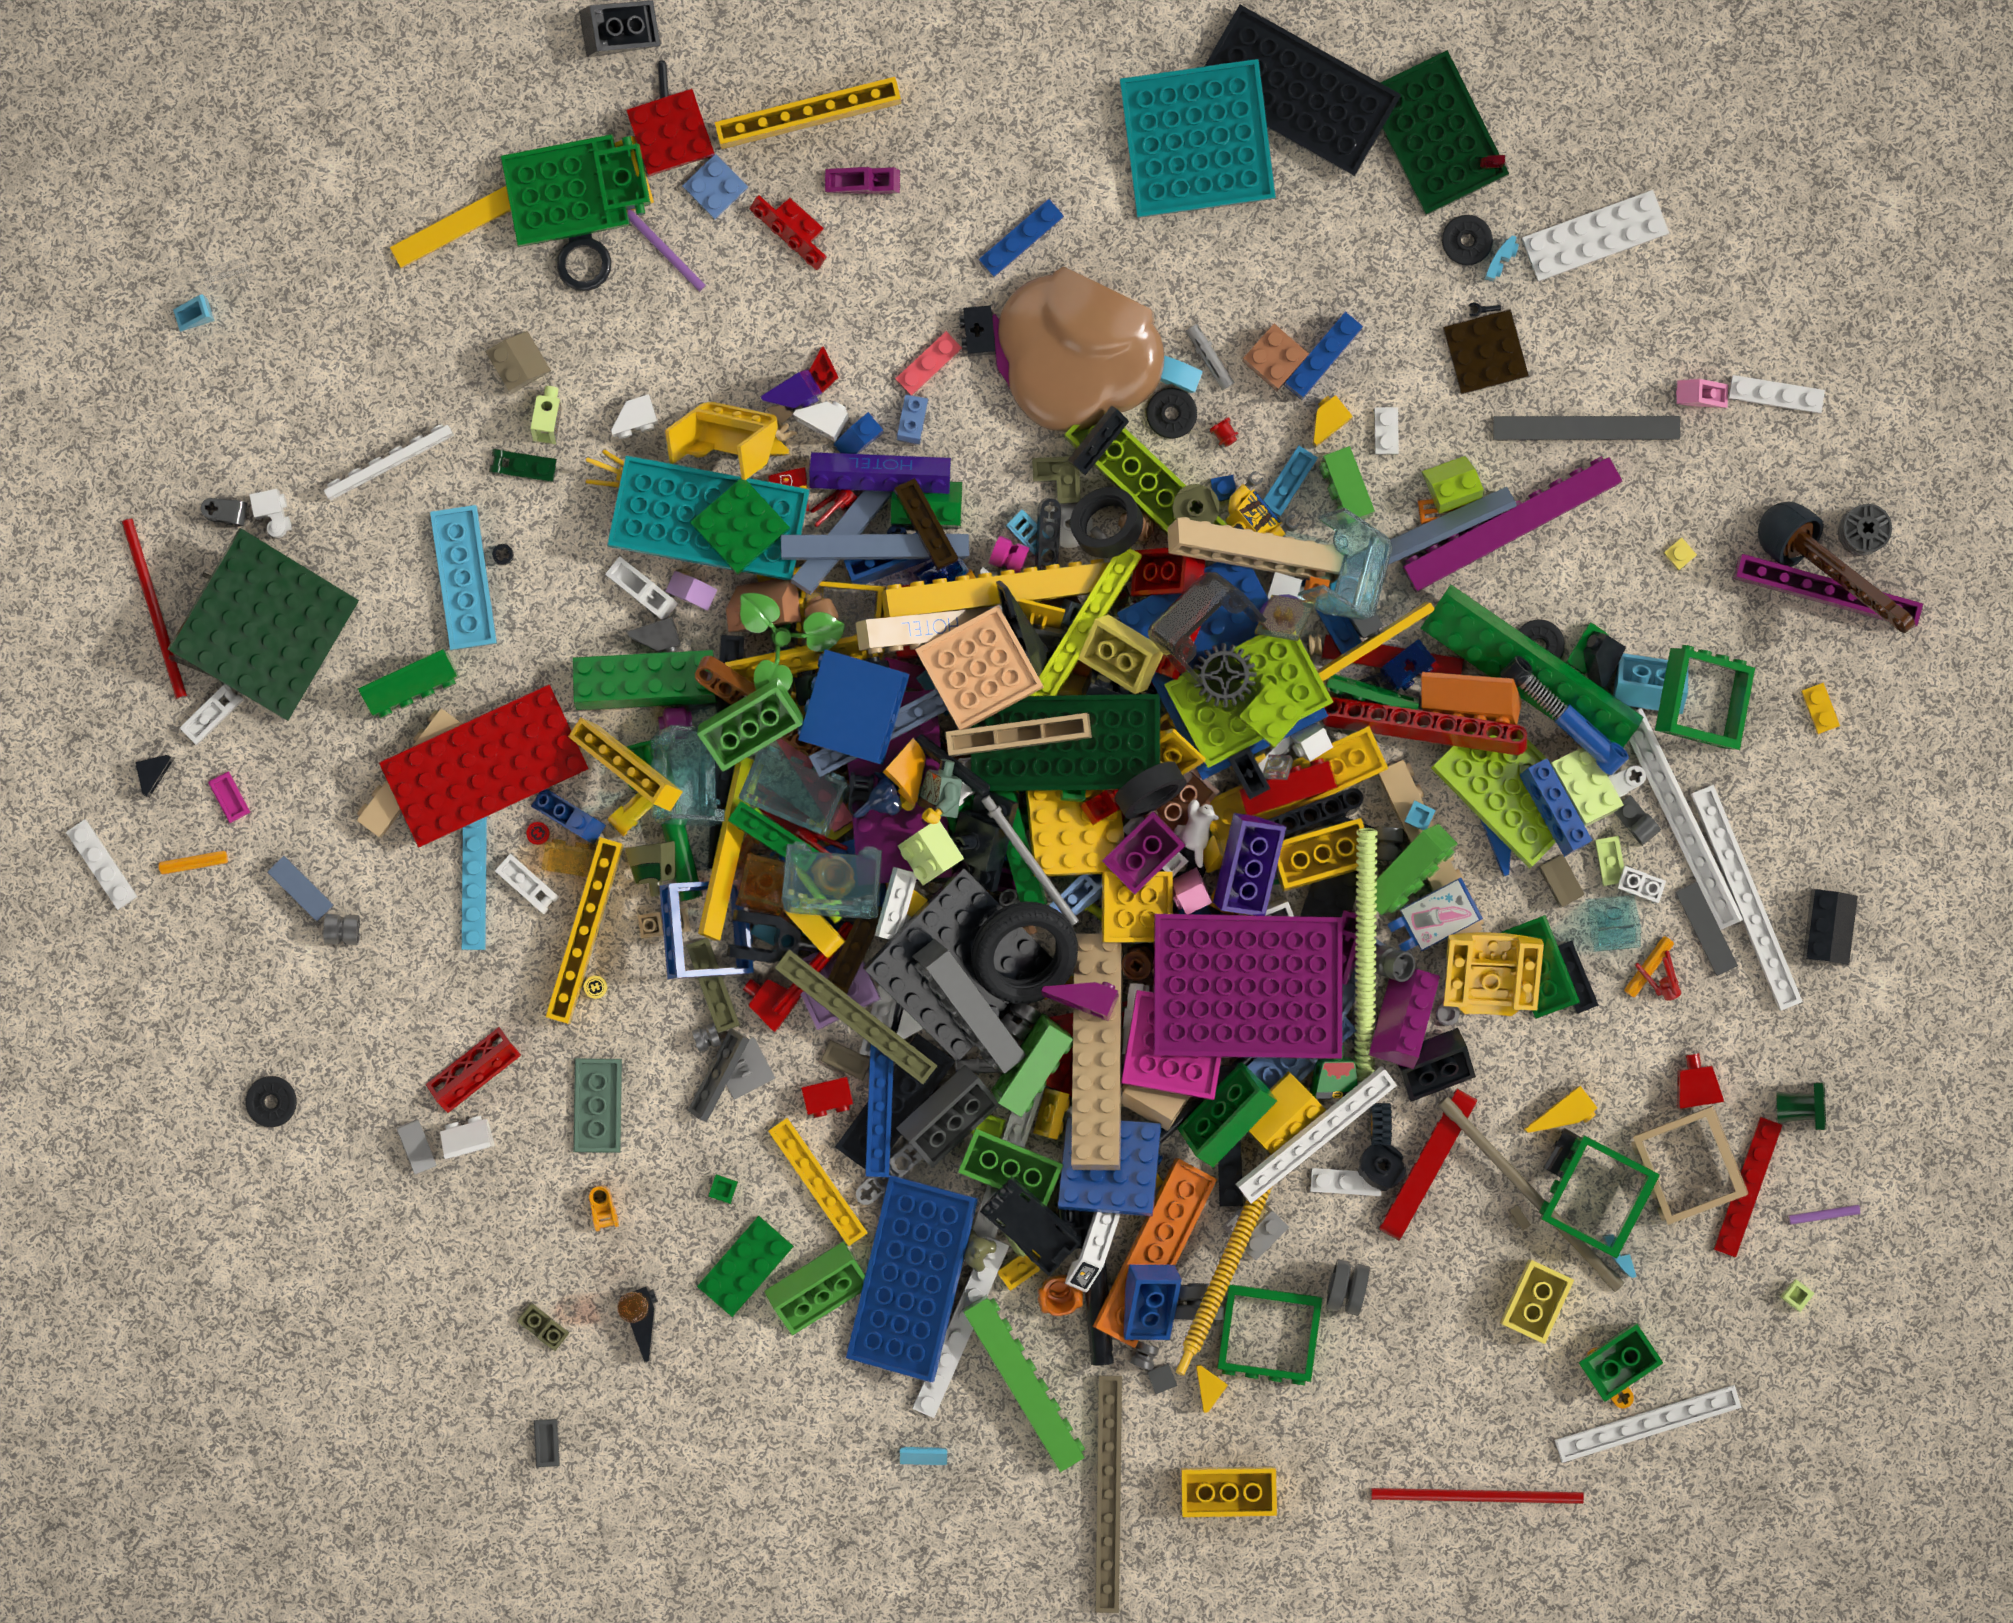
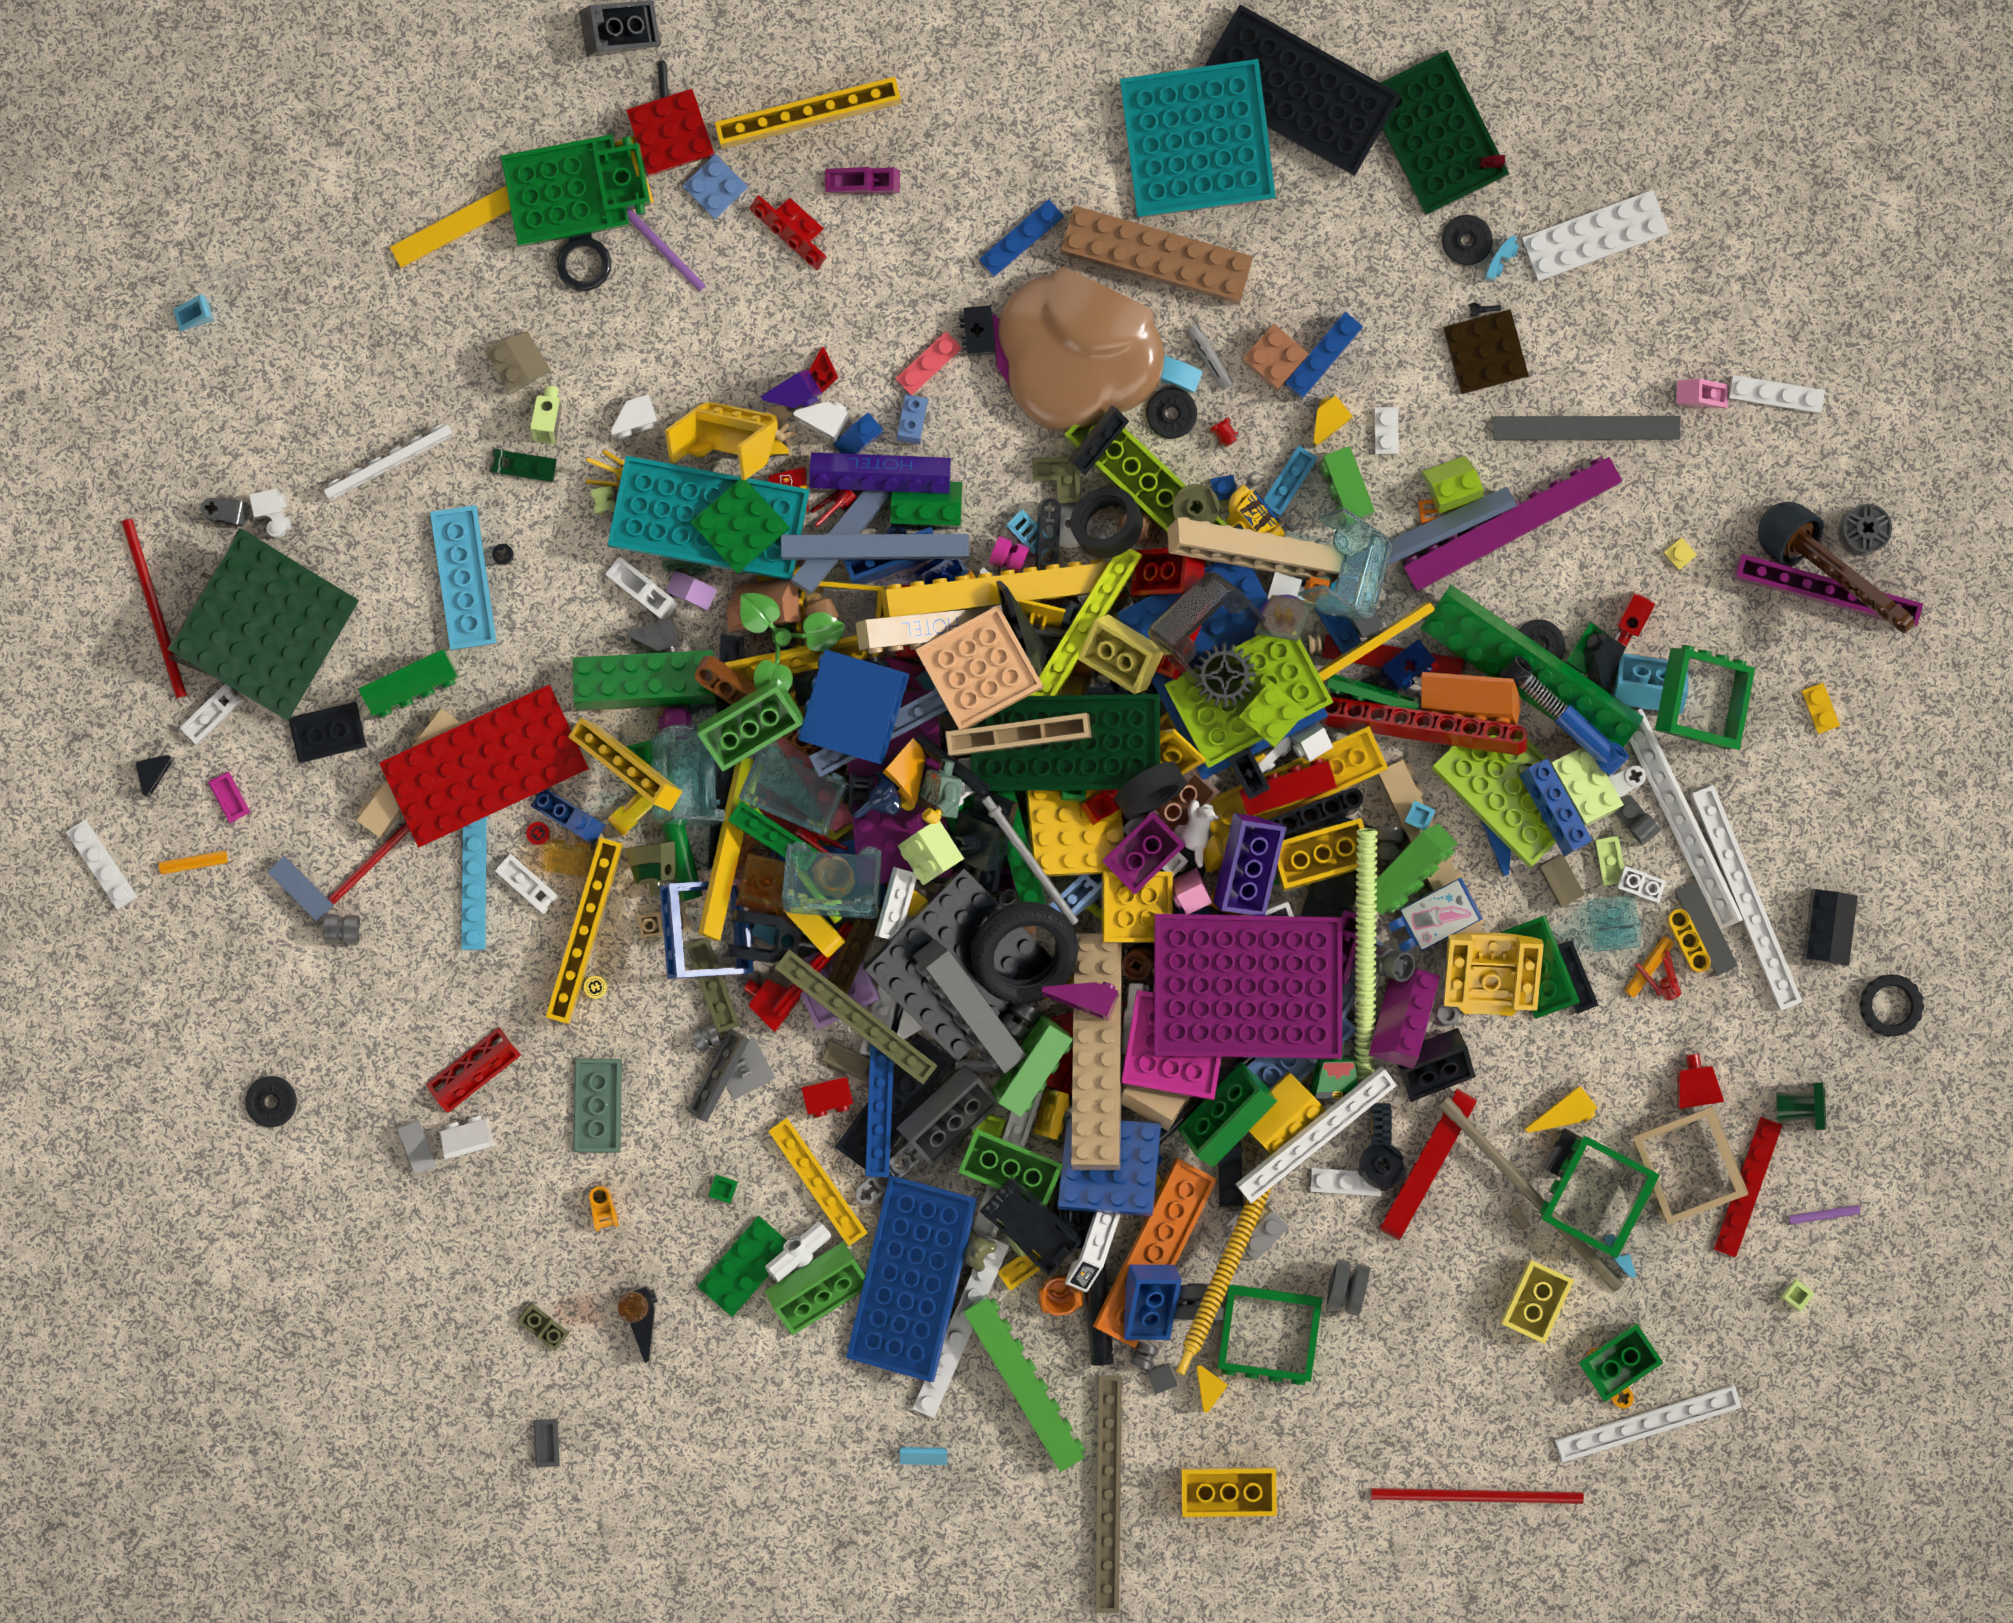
dark brown plate [894,478,958,570] -> none
clear plate [1263,754,1293,780] -> none
none -> black tile [289,702,367,764]
none -> red bar [328,822,410,905]
none -> yellowish green wheel [590,486,616,514]
none -> clear green slope [662,560,712,577]
none -> white piece [765,1221,831,1282]
none -> medium nougat brick [1061,205,1253,305]
none -> red torso [1615,591,1656,646]
none -> yellow beam [1666,909,1711,973]
none -> black tyre [1859,974,1924,1037]

